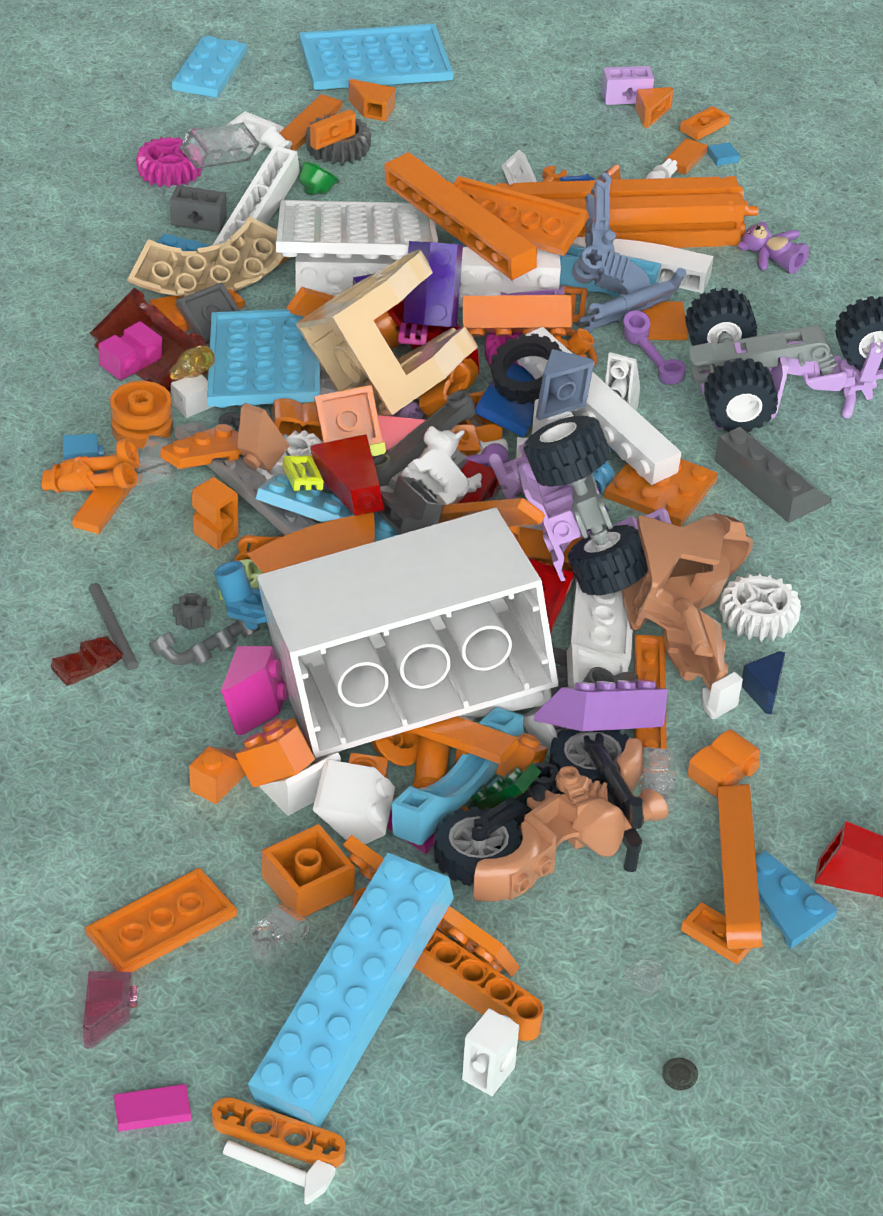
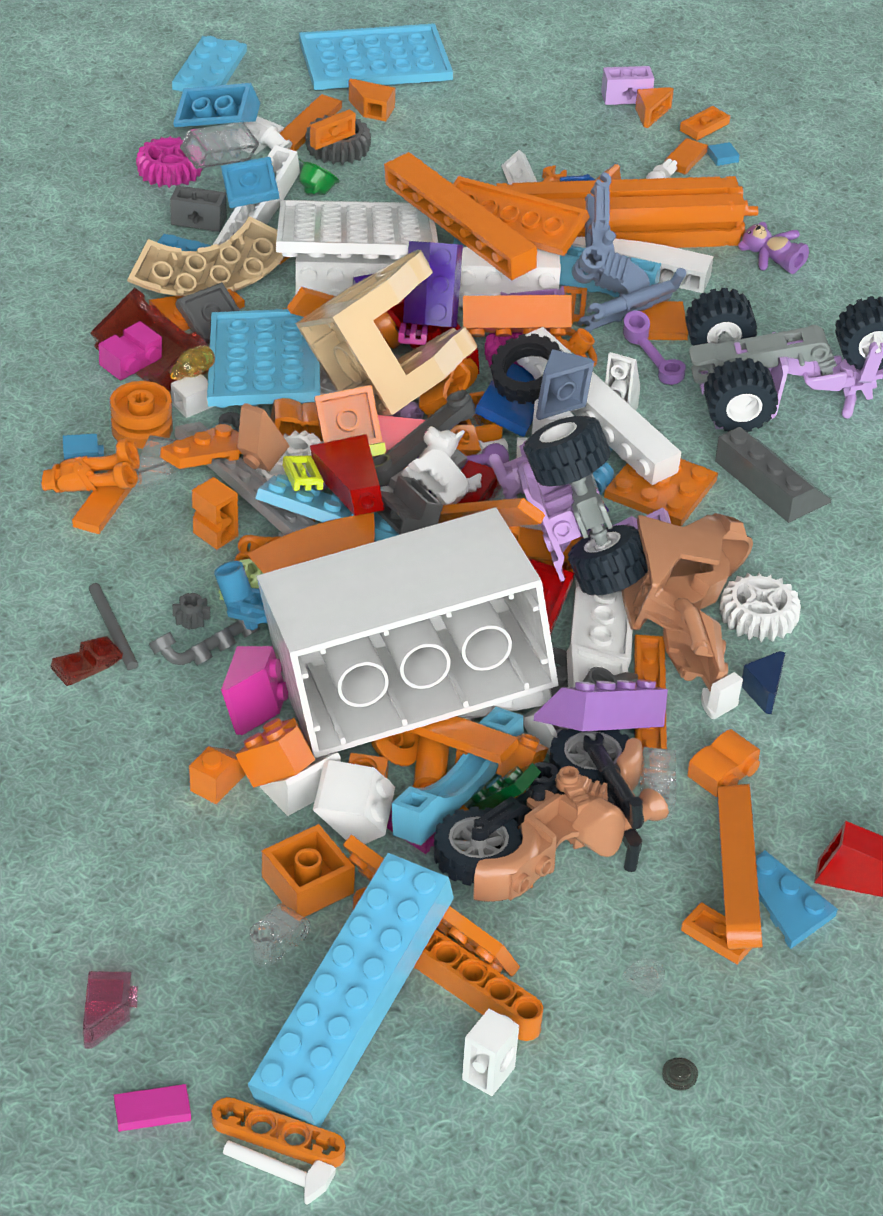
orange tile [85,867,237,977] -> none
none -> dark azure slope [173,83,261,127]
none -> dark azure tile [221,157,280,208]

